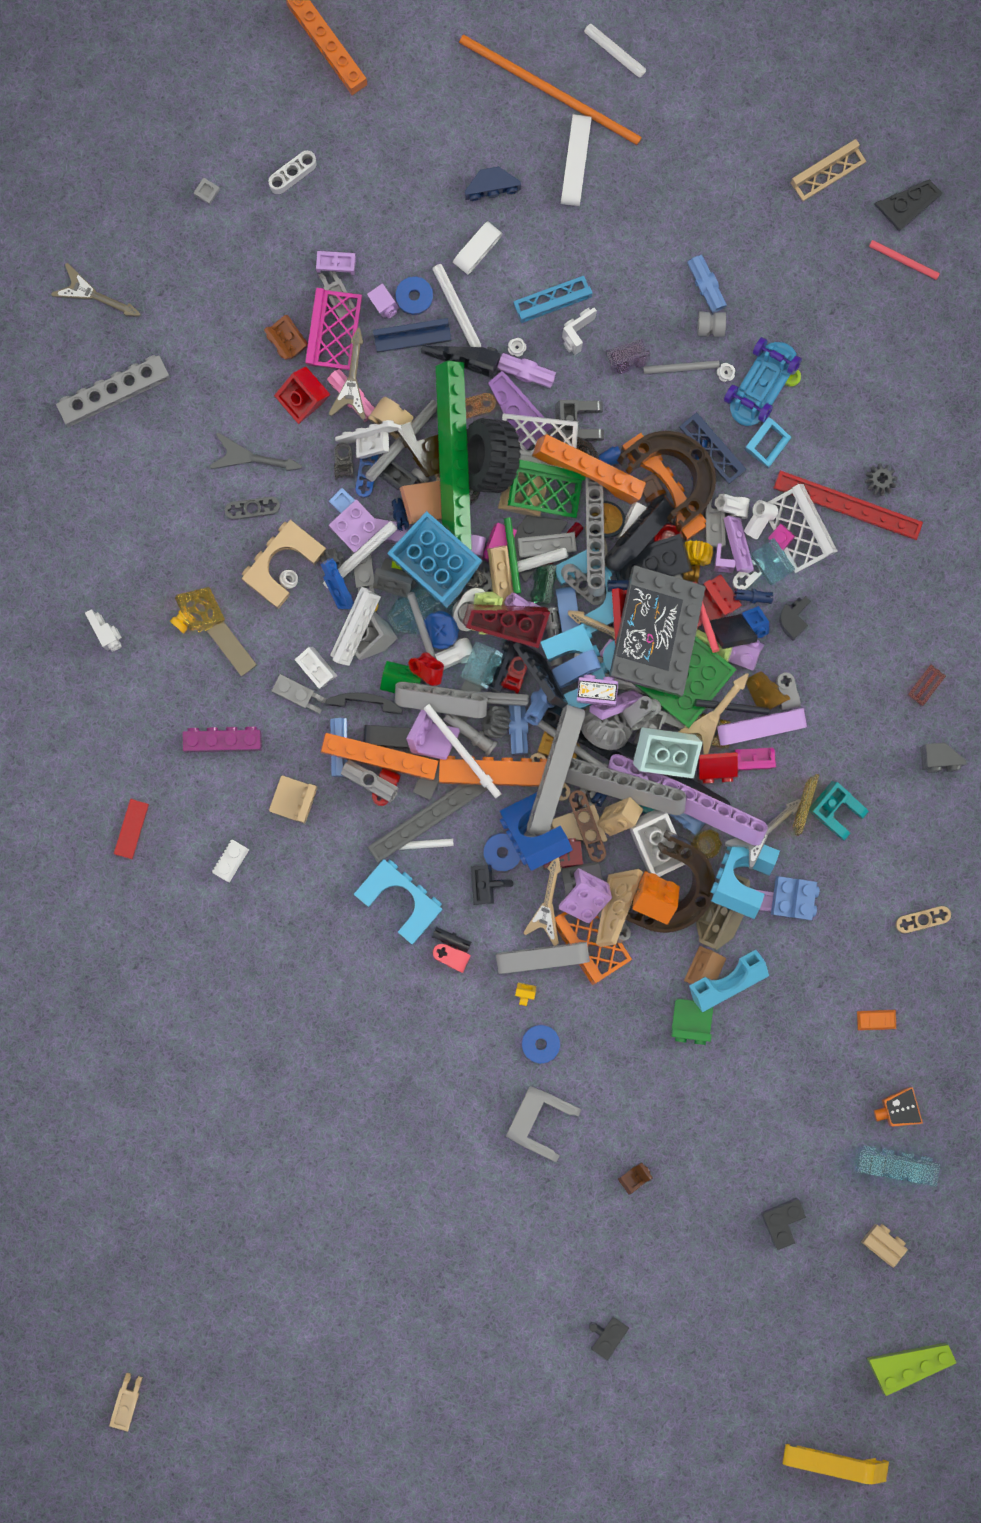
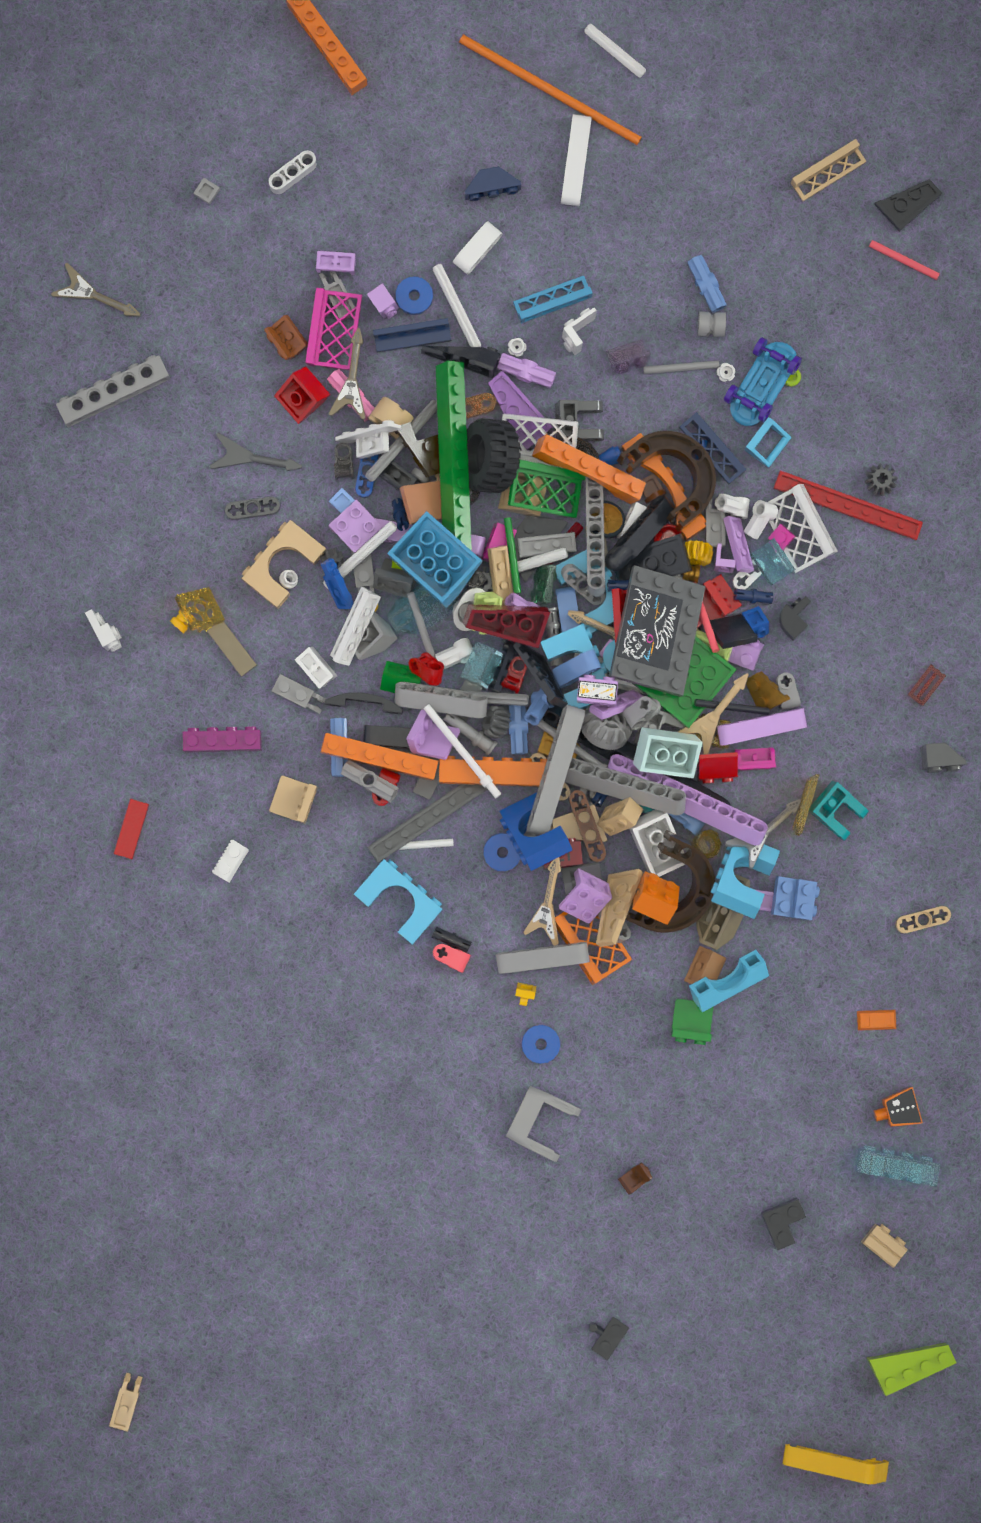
blue tile [424,611,459,649] -> none
black plate [471,865,513,905] -> none

